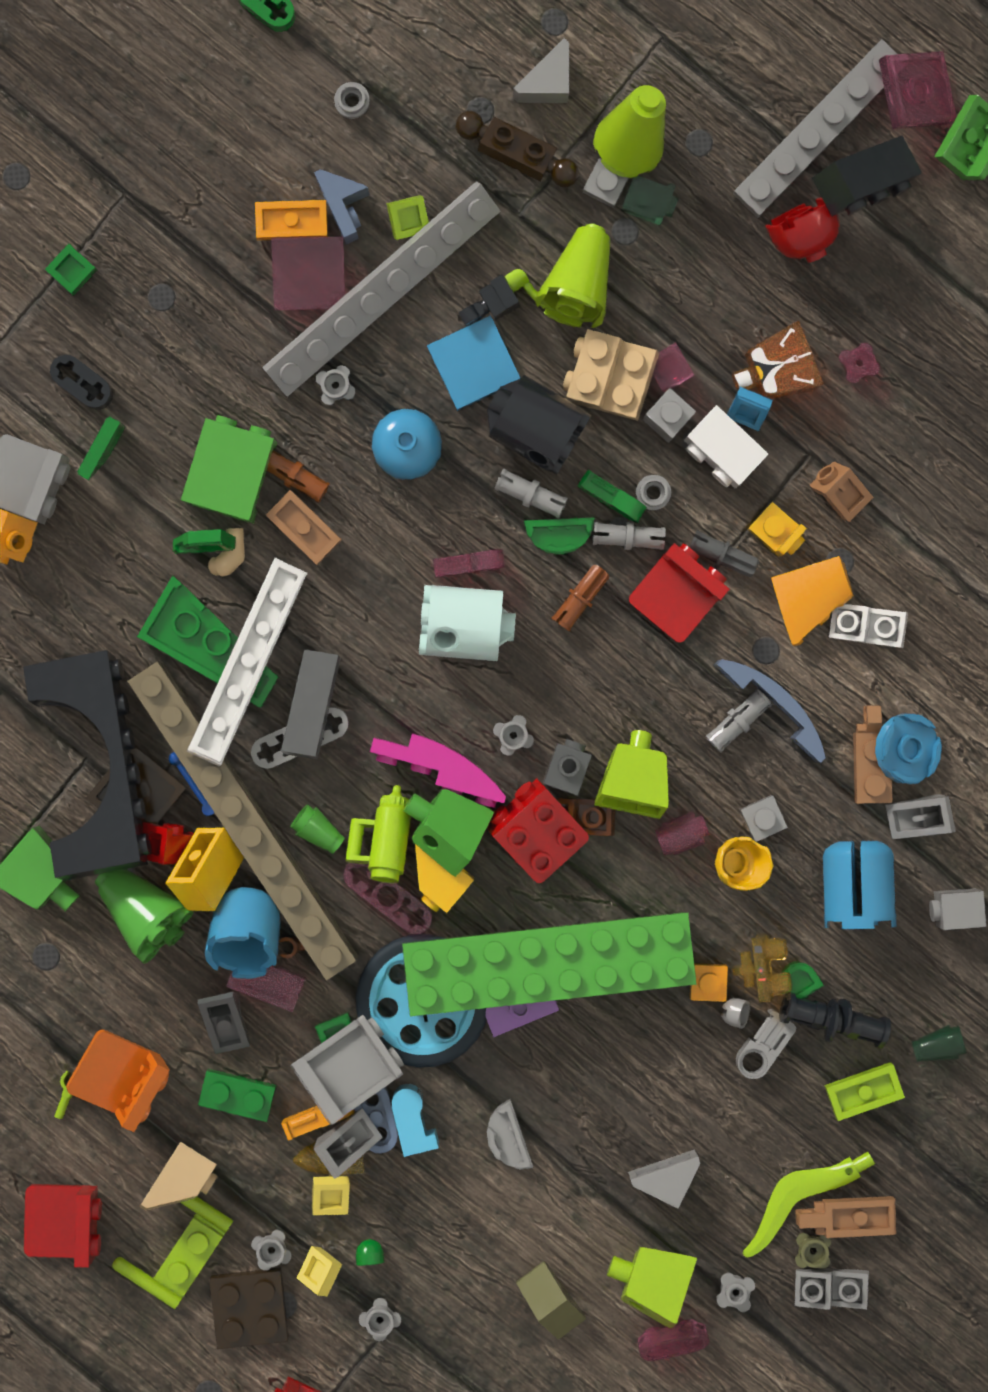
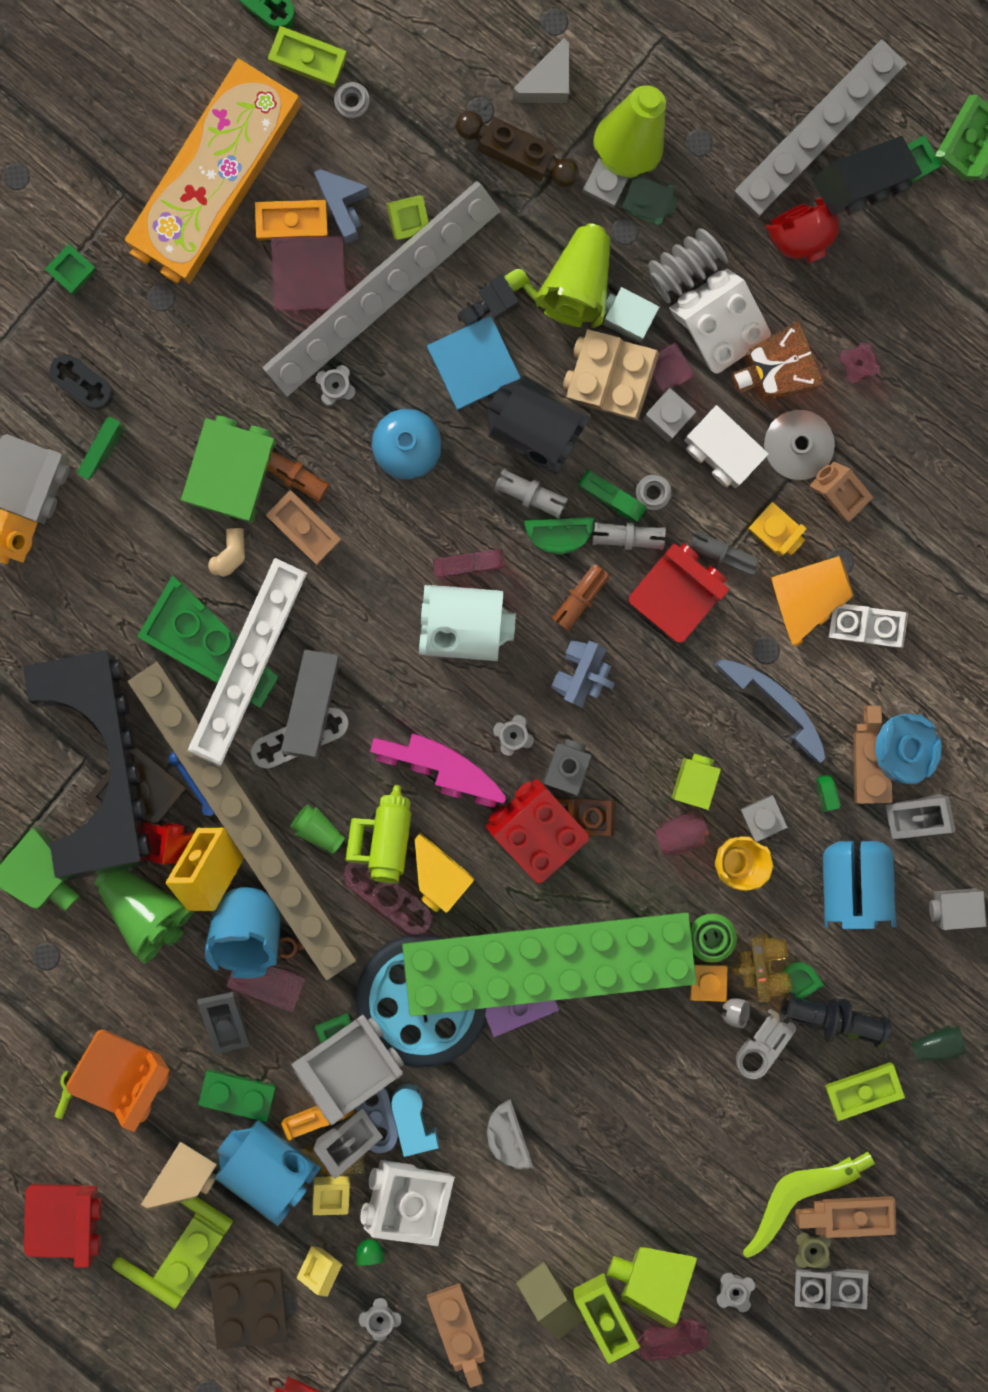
green tile [173,529,236,554] -> none
light grey plate [251,1229,292,1270] -> none
bright green torso [403,789,494,877] -> none
lime torso [594,730,669,819] -> none
light grey slope [628,1149,701,1209] -> none
light grey pin [705,688,773,753] -> none
dark azure tile [727,387,773,431] -> none
clear pink plate [879,51,957,129] -> none
none -> brick [124,58,302,285]
none -> dark azure cylinder [214,1120,321,1226]
none -> lime plate [268,26,347,88]
none -> white plate [360,1159,455,1246]
none -> medium nougat hinge [427,1283,486,1388]
none -> sand blue hips [551,640,615,708]
none -> lime brick [573,1273,640,1364]
none -> light aqua brick [603,287,659,344]
none -> light grey piece [648,228,728,304]
none -> white bracket [669,268,771,373]
none -> lime brick [671,754,721,810]
none -> bright green cone [690,914,737,962]
none -> light grey dish [764,410,835,481]
none -> green tile [816,775,841,812]
none -> green tile [907,135,942,185]

